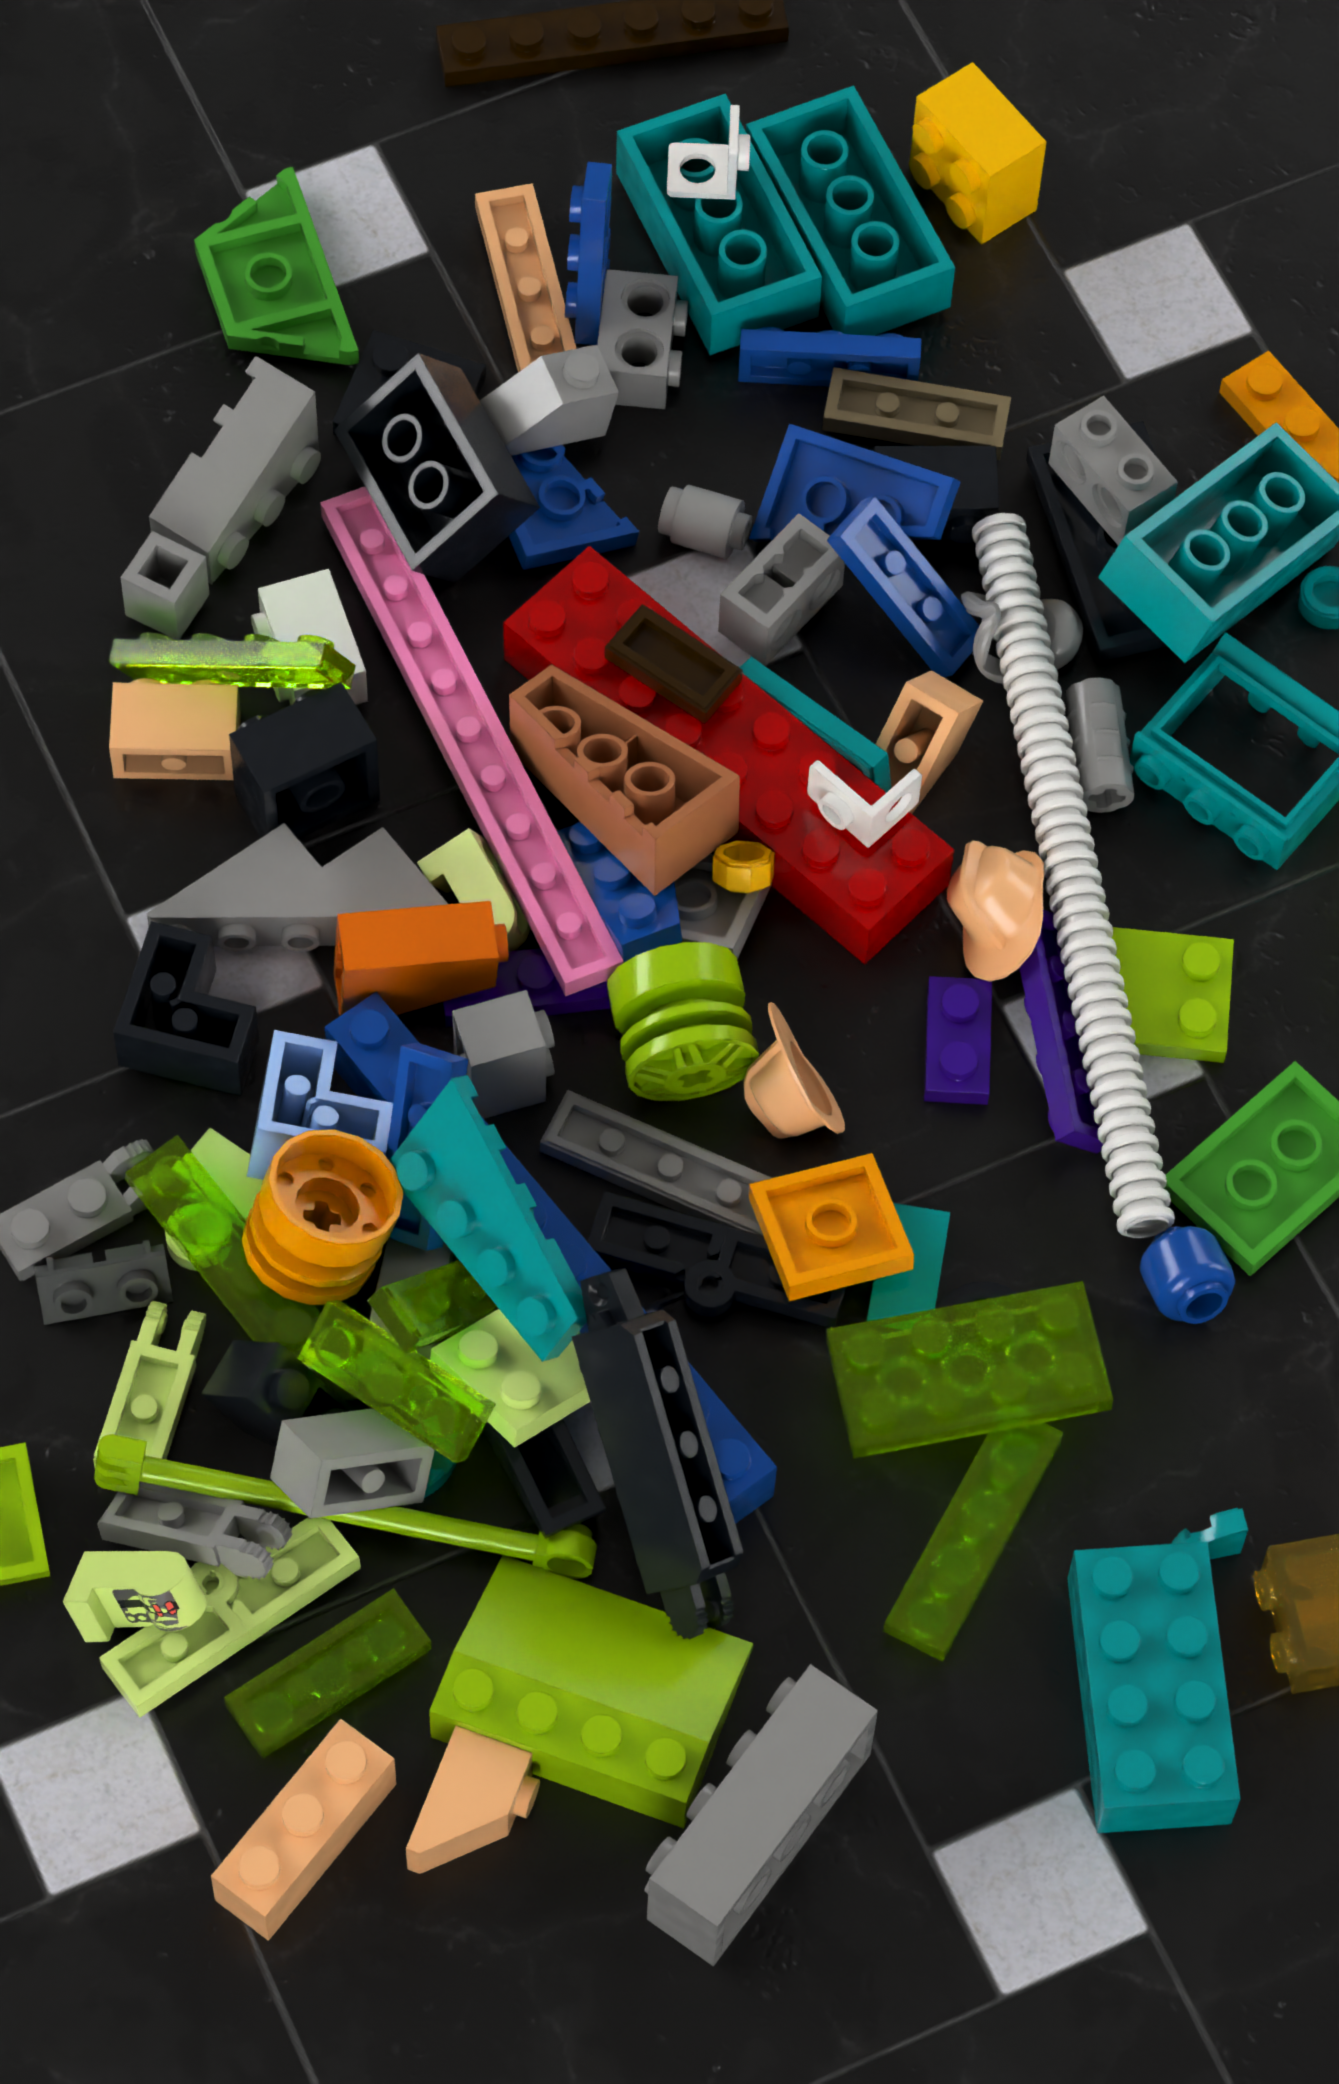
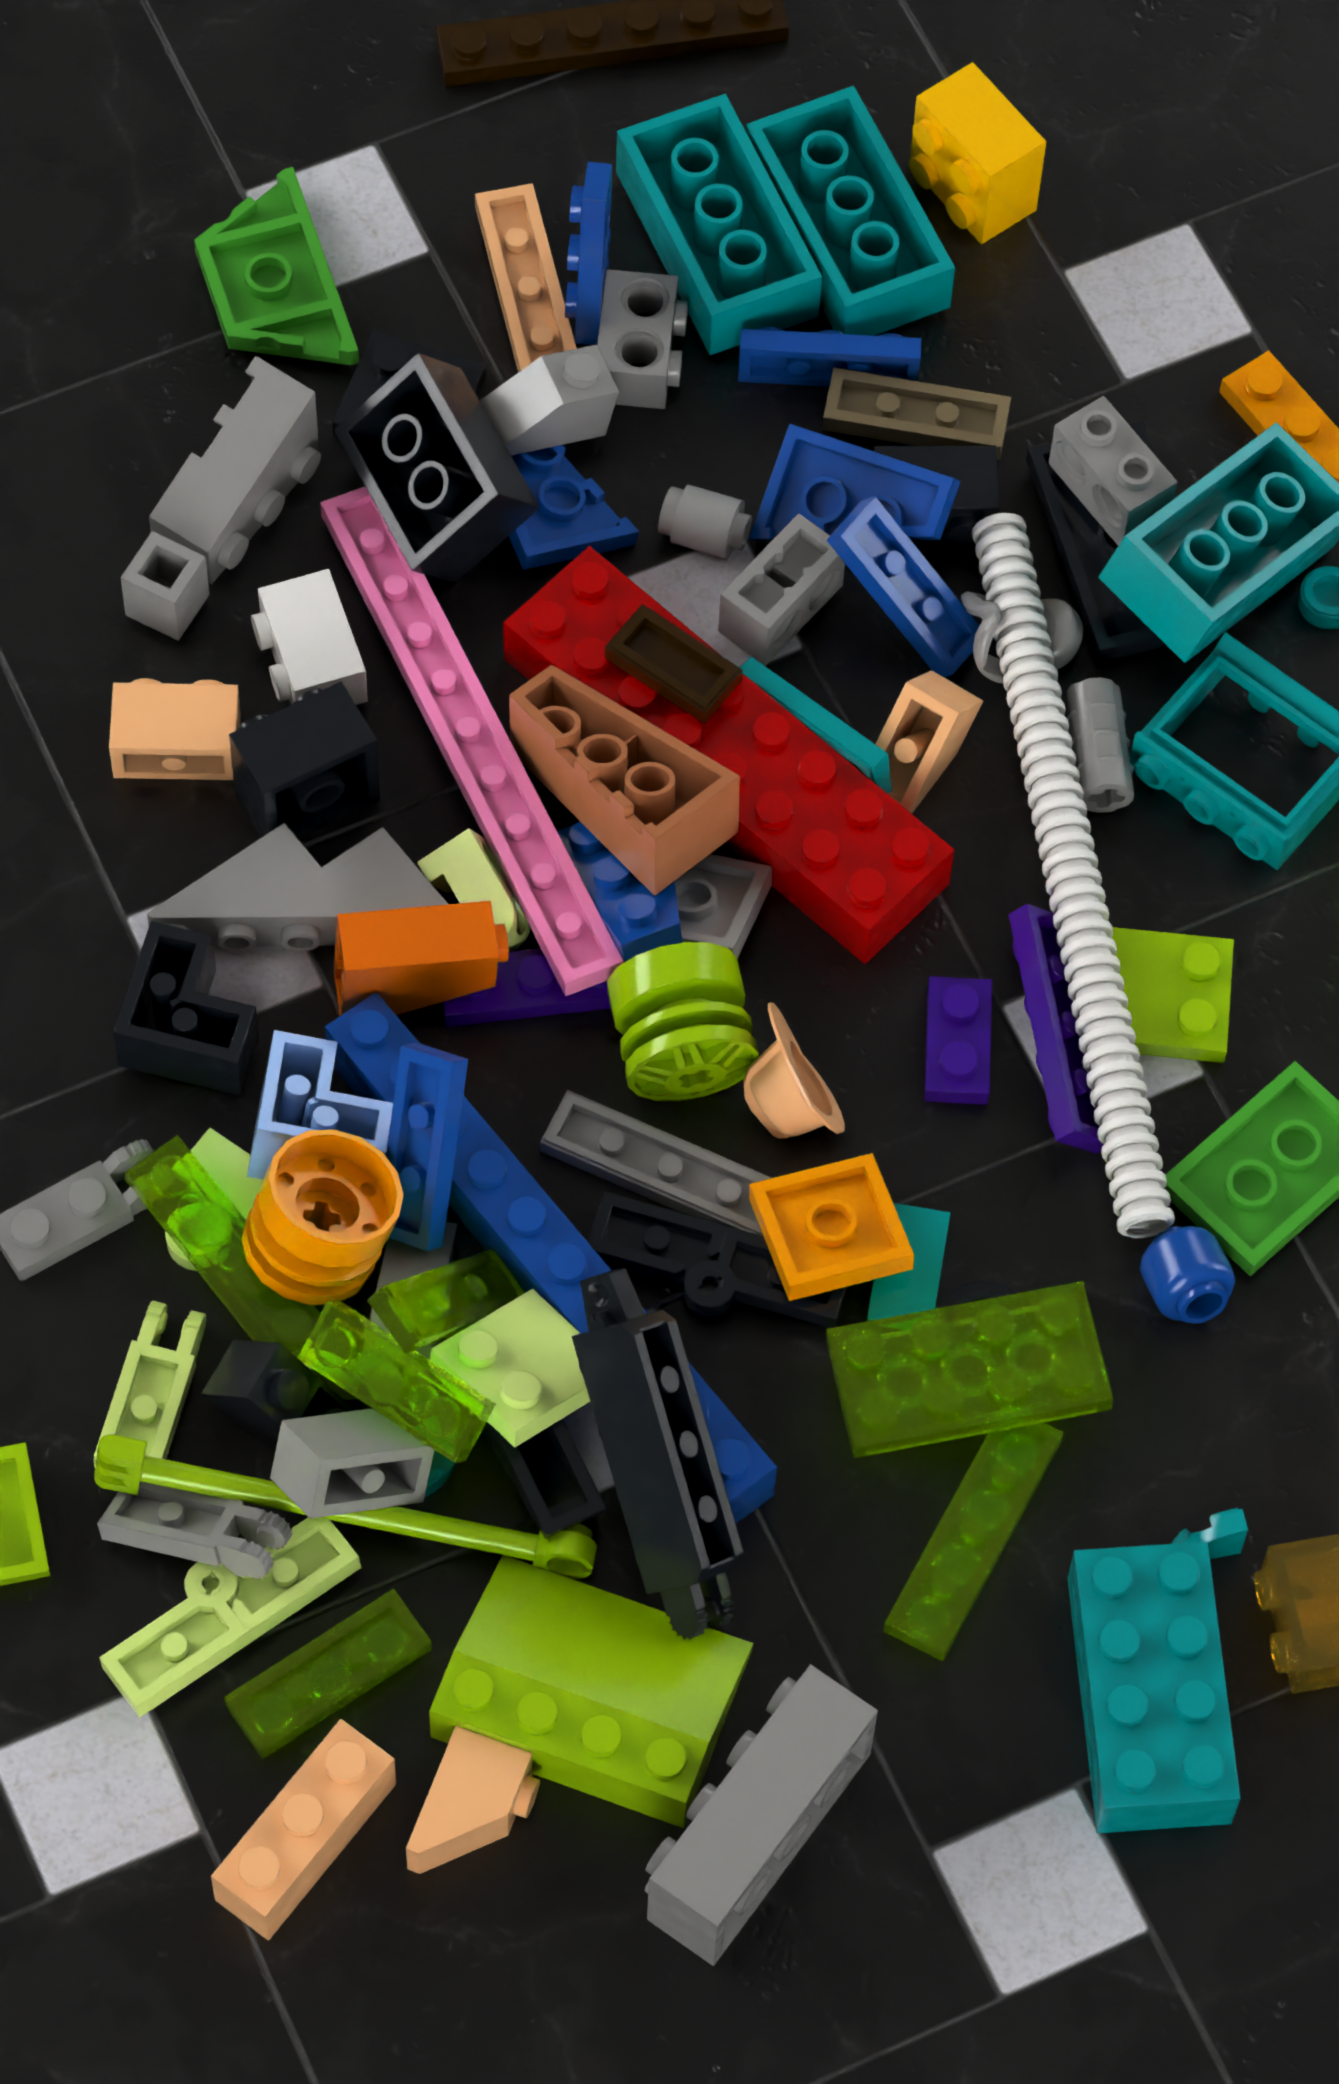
dark grey hinge [34,1240,173,1325] -> none
yellowish green leg [63,1551,207,1642] -> none
clear neon green plate [109,632,356,689] -> none
teal wing [389,1075,587,1362] -> none
light grey brick [452,990,555,1119] -> none
white bracket [667,105,750,200] -> none
yellow tile [712,840,775,894] -> none
white bracket [807,760,922,848] -> none
light nougat piece [947,840,1044,982] -> none

